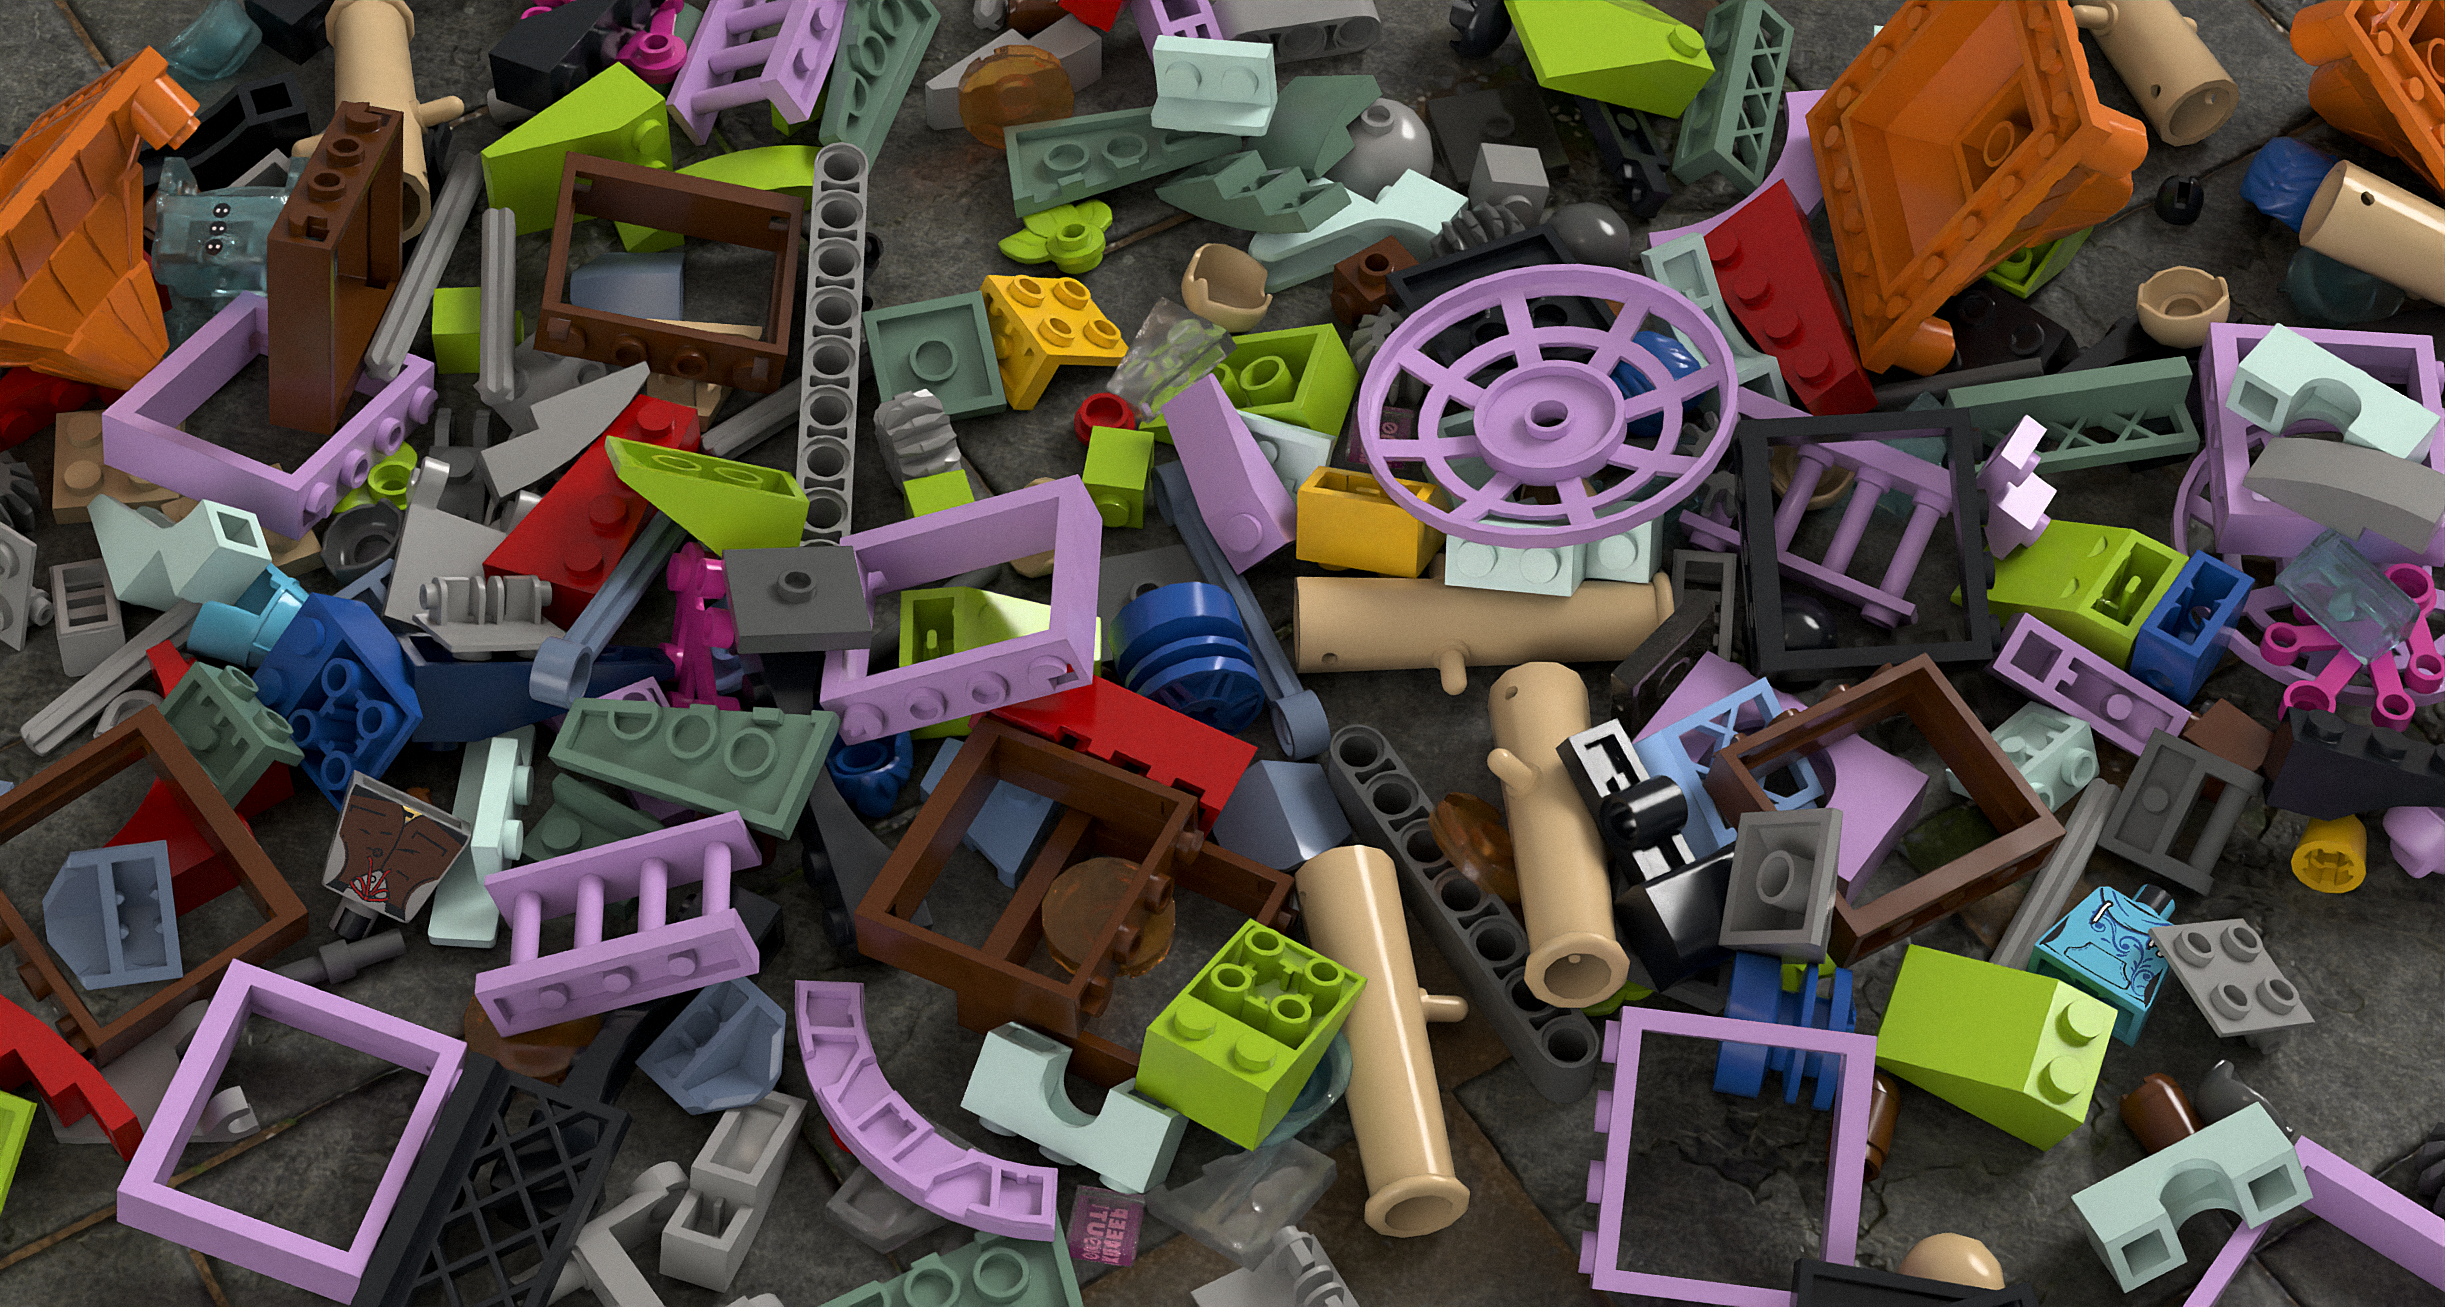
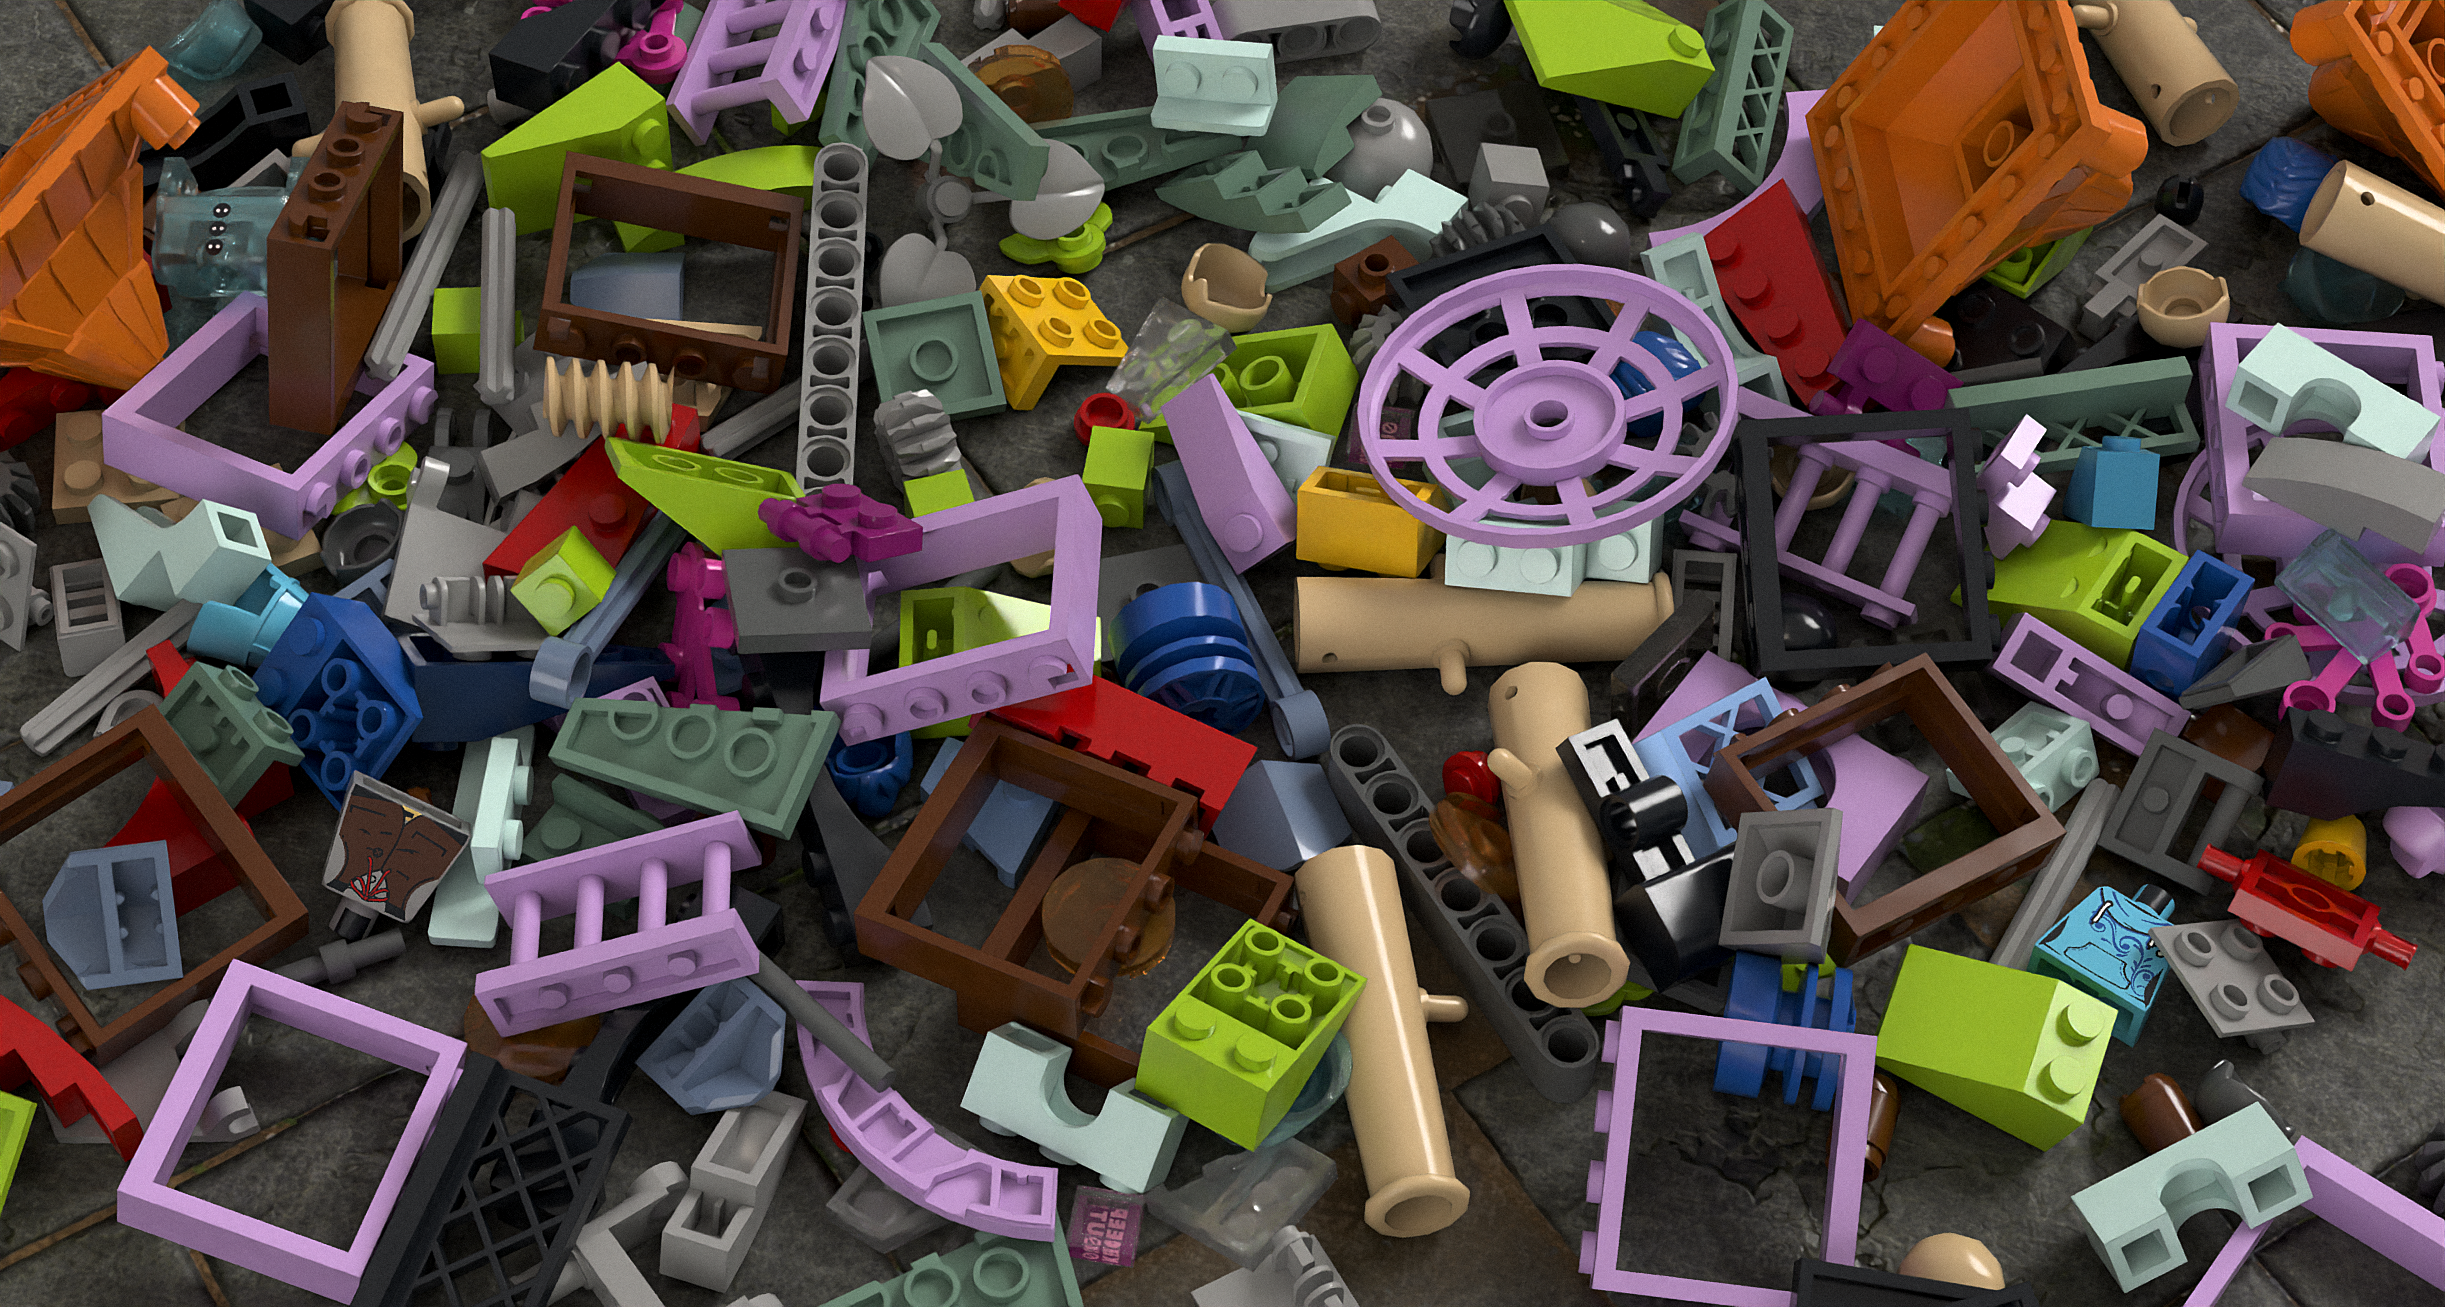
none -> lime brick [510,525,617,637]
none -> tan piece [543,356,674,444]
none -> dark grey bar [748,948,897,1093]
none -> magenta plate [758,484,923,563]
none -> light grey plant [862,56,1105,309]
none -> sand green wing [916,42,1051,201]
none -> red plate [1442,750,1502,814]
none -> magenta plate [1809,318,1964,458]
none -> dark azure slope [2062,436,2160,530]
none -> light grey hinge [2076,213,2209,342]
none -> dark grey slope [2178,634,2313,710]
none -> red plate [2196,843,2418,972]

